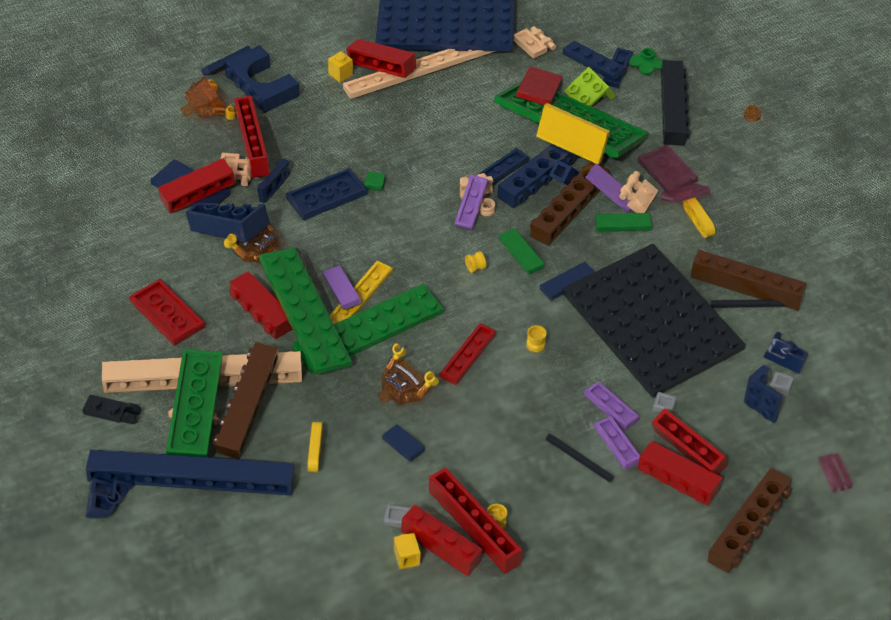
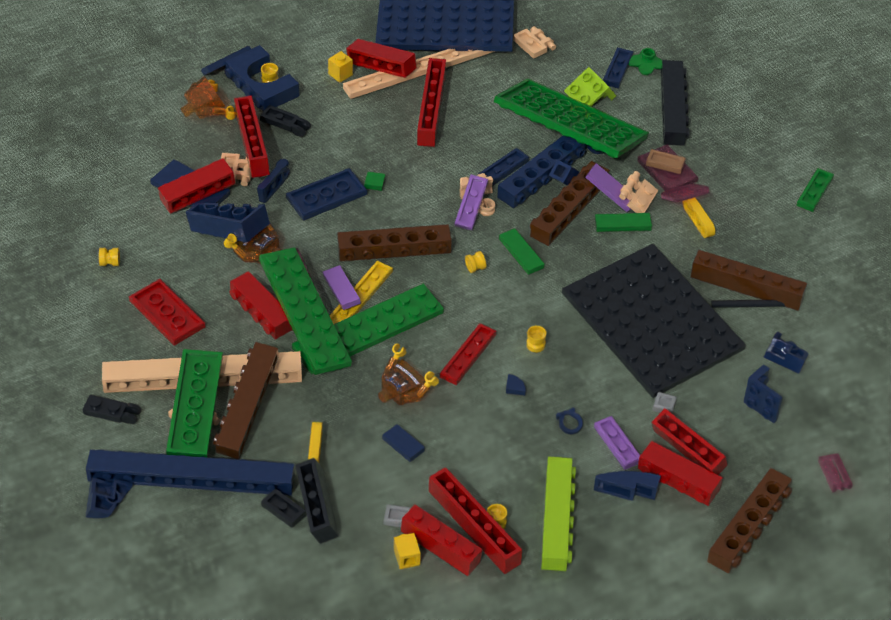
red tile [516,66,562,105] -> none
yellow tile [536,103,610,165] -> none
dark blue tile [540,262,595,301] -> none
black bar [546,434,614,483] -> none
dark blue plate [563,40,625,81] -> none
medium lavender tile [584,381,640,430] -> none
clear orange plate [743,105,761,121] -> none
light grey tile [770,372,794,396] -> none
none -> yellow wheel [99,248,120,266]
none -> black hinge [260,105,311,137]
none -> yellow wheel [261,63,279,83]
none -> black plate [261,489,306,528]
none -> black brick [295,458,339,544]
none -> reddish brown brick [337,224,451,261]
none -> red brick [417,58,446,147]
none -> dark blue tile [506,374,526,396]
none -> lime brick [541,456,576,571]
none -> dark blue piece [556,407,583,435]
none -> dark blue slope [594,471,661,501]
none -> medium nougat tile [646,149,686,174]
none -> green tile [796,168,834,212]

